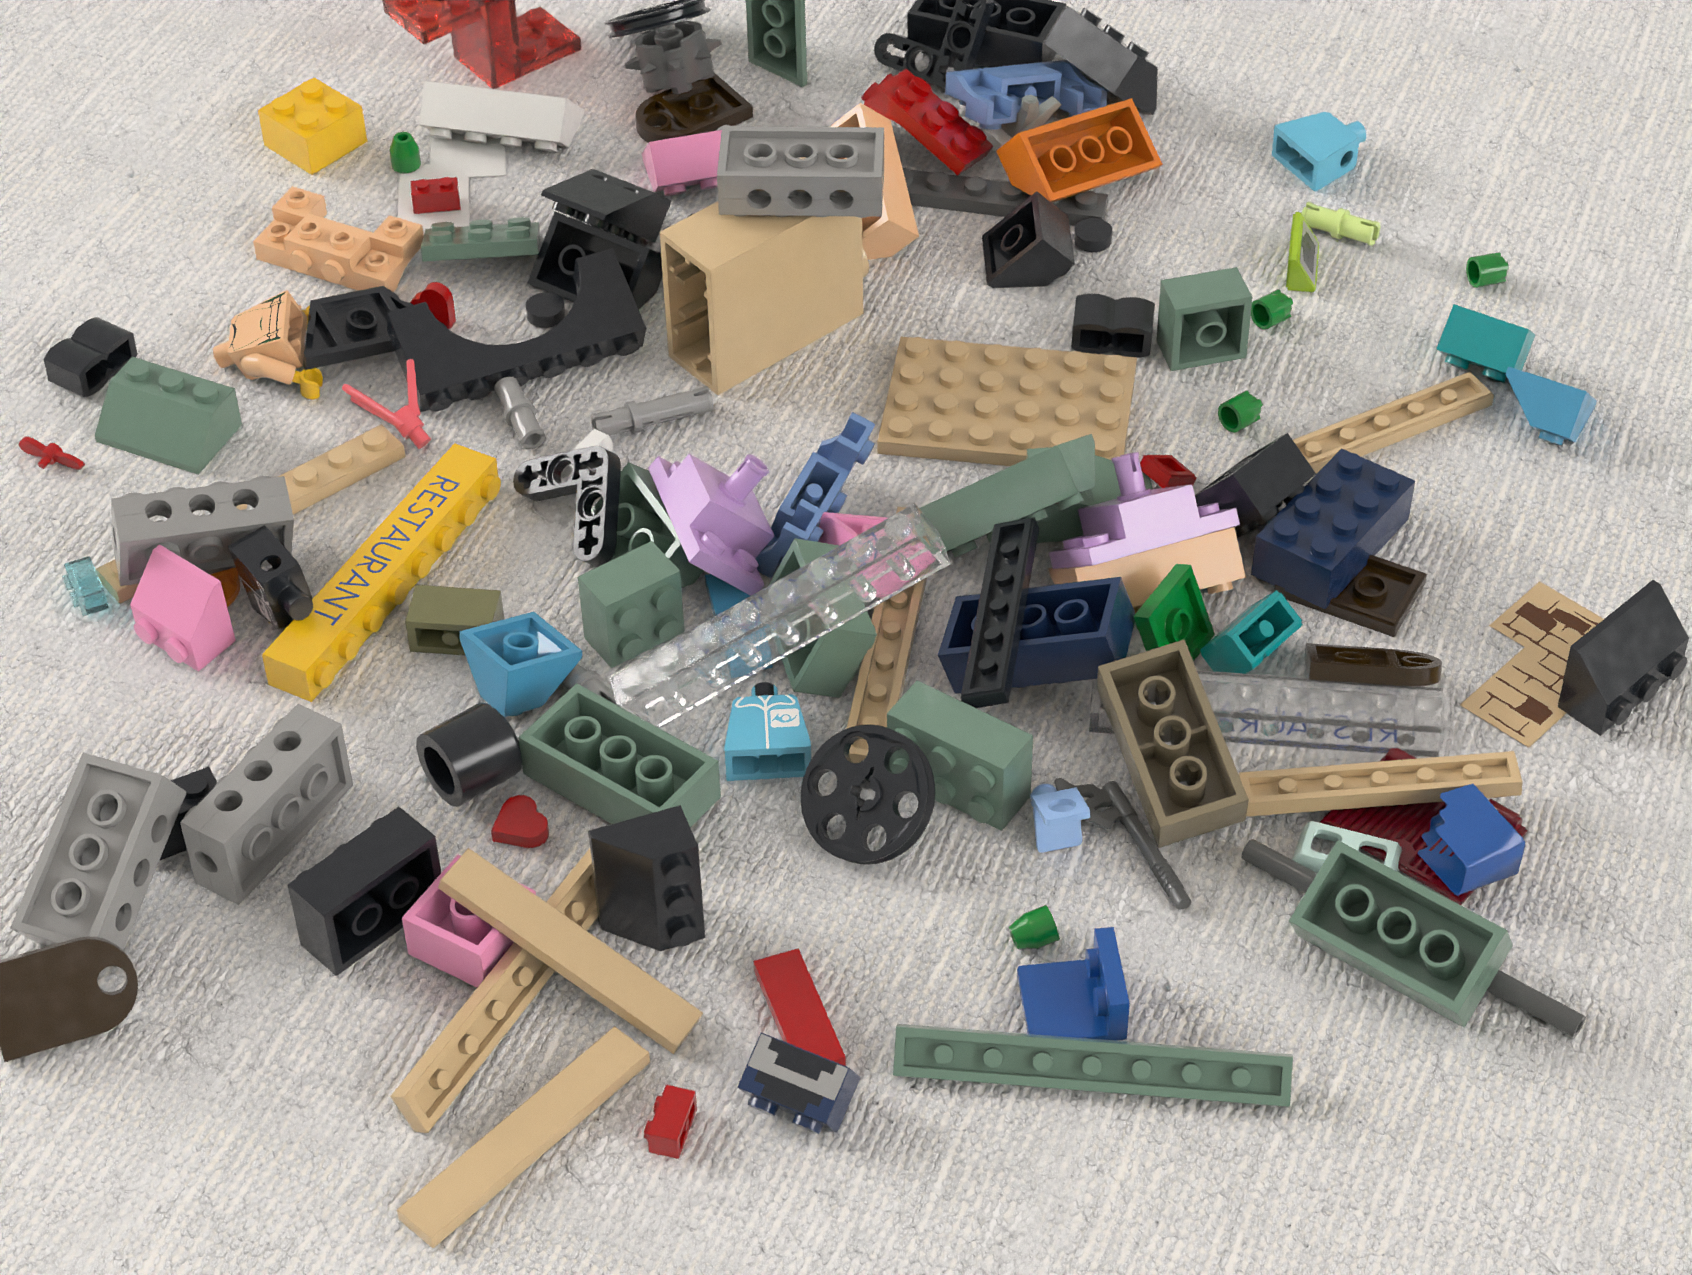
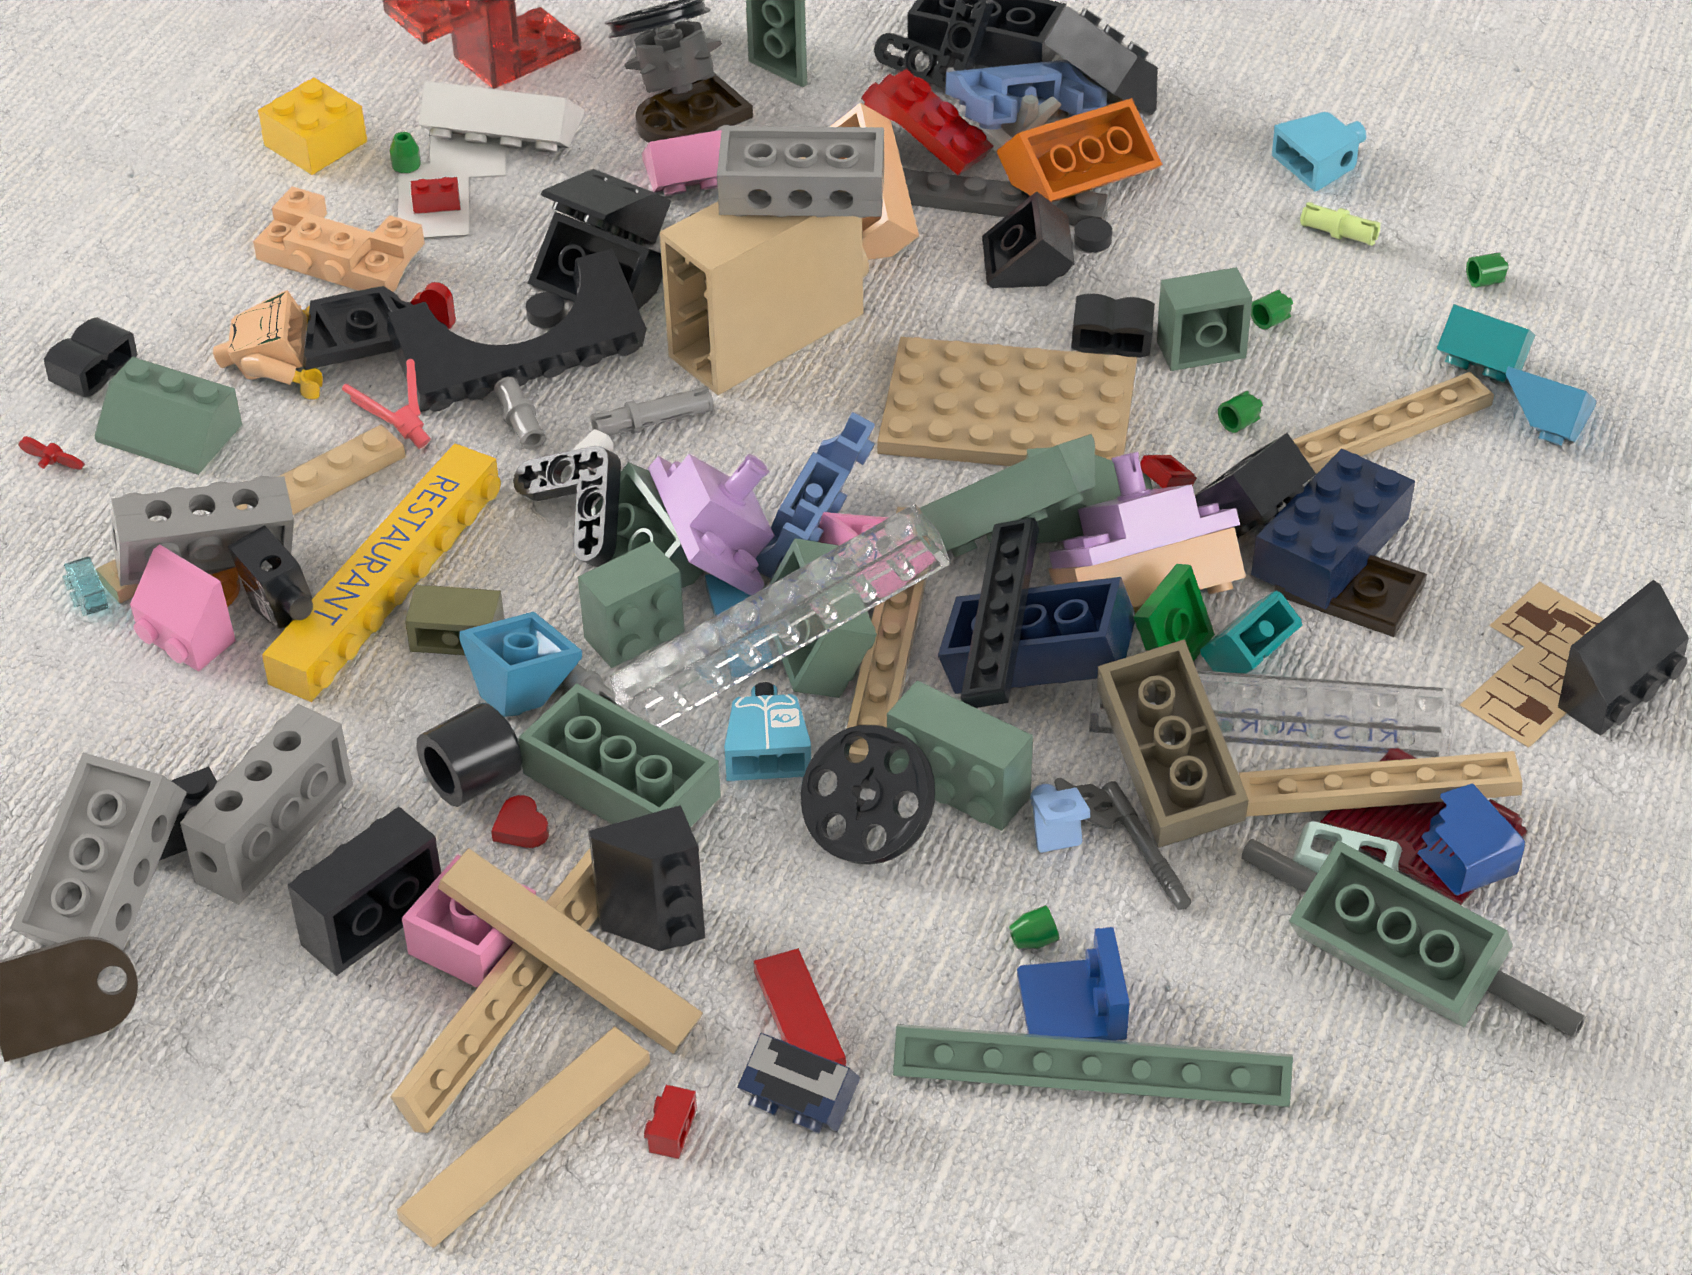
sand green plate [421,217,540,262] -> none
lime slope [1286,212,1320,292] -> none
dark brown tile [1304,643,1442,686] -> none

